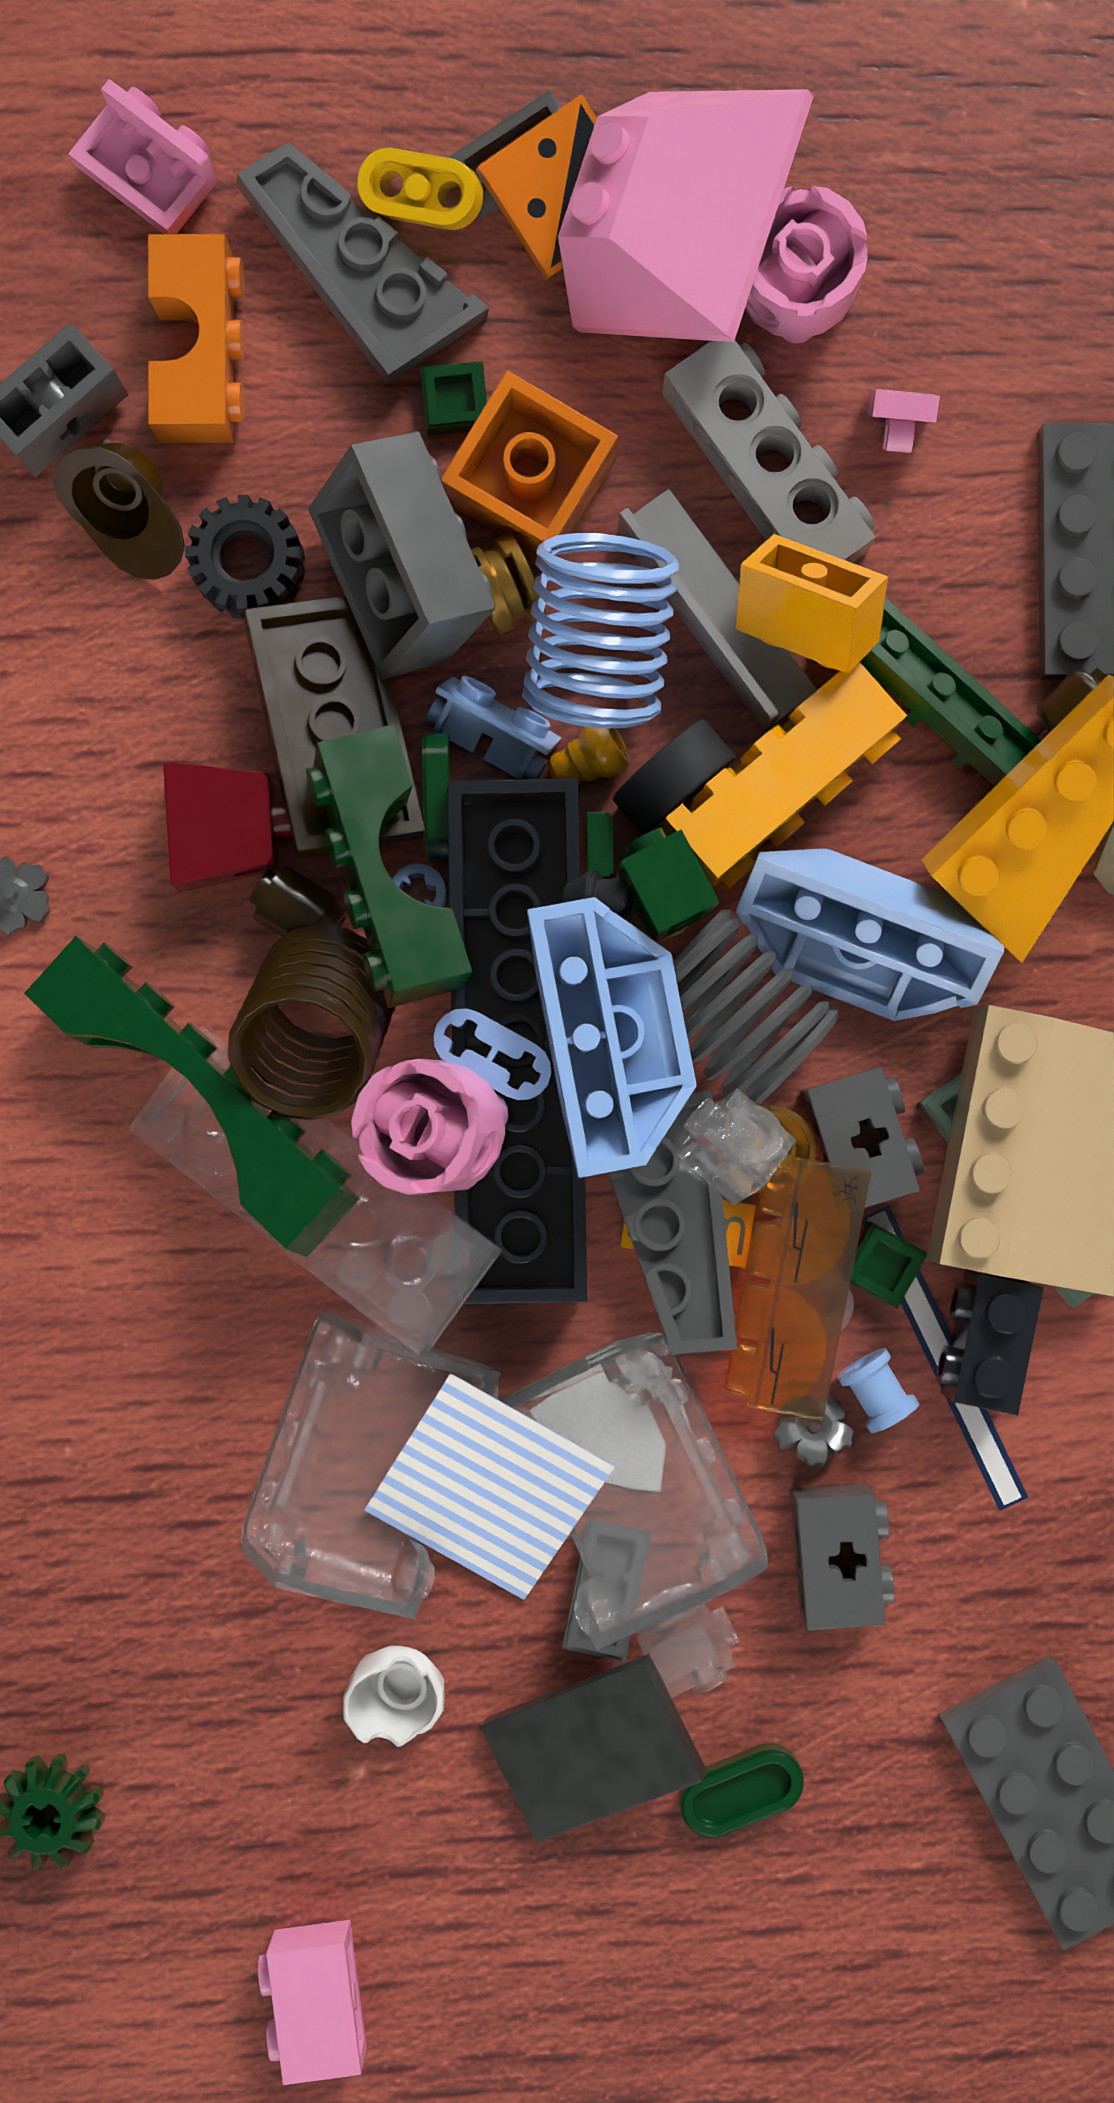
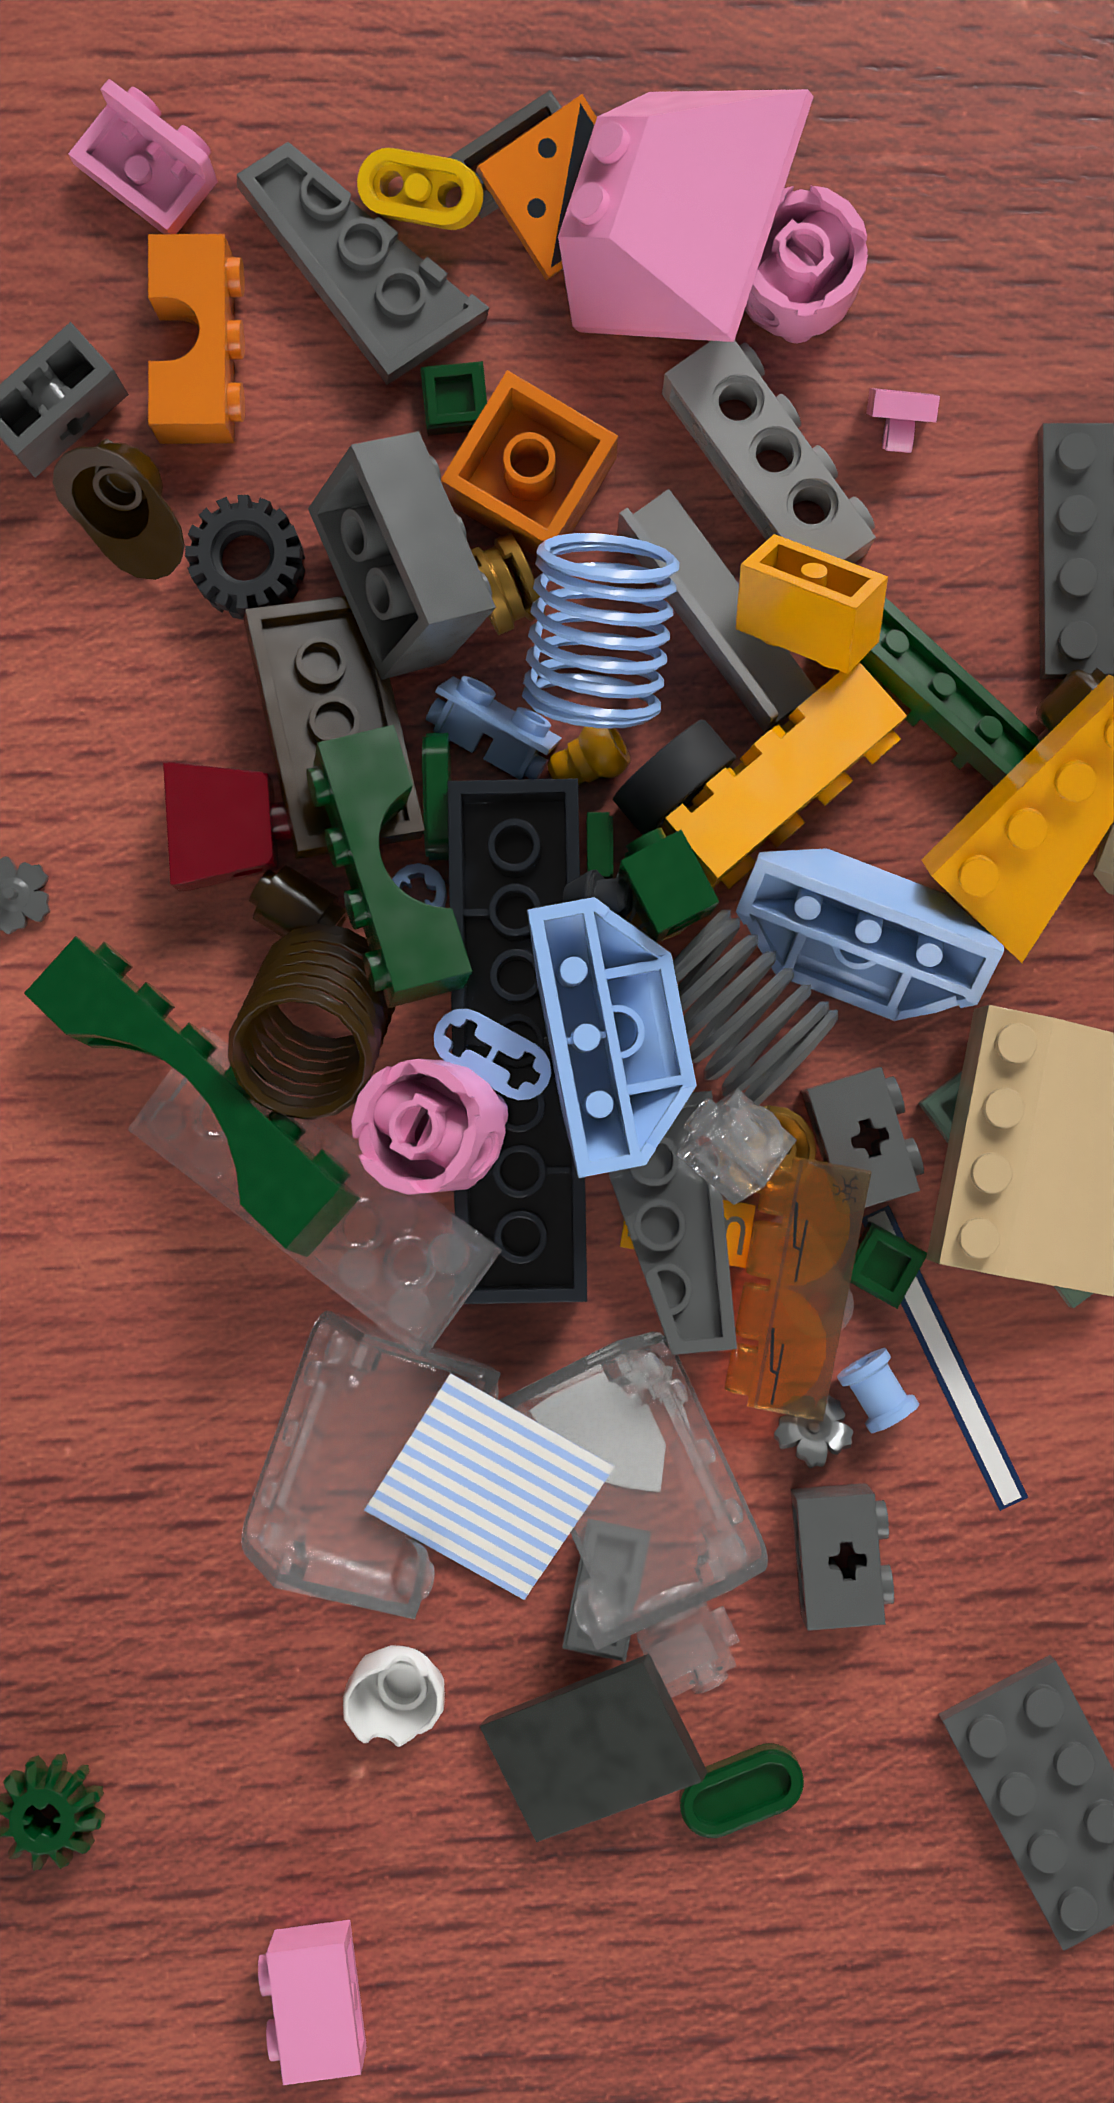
black brick [937,1269,1044,1416] -> none

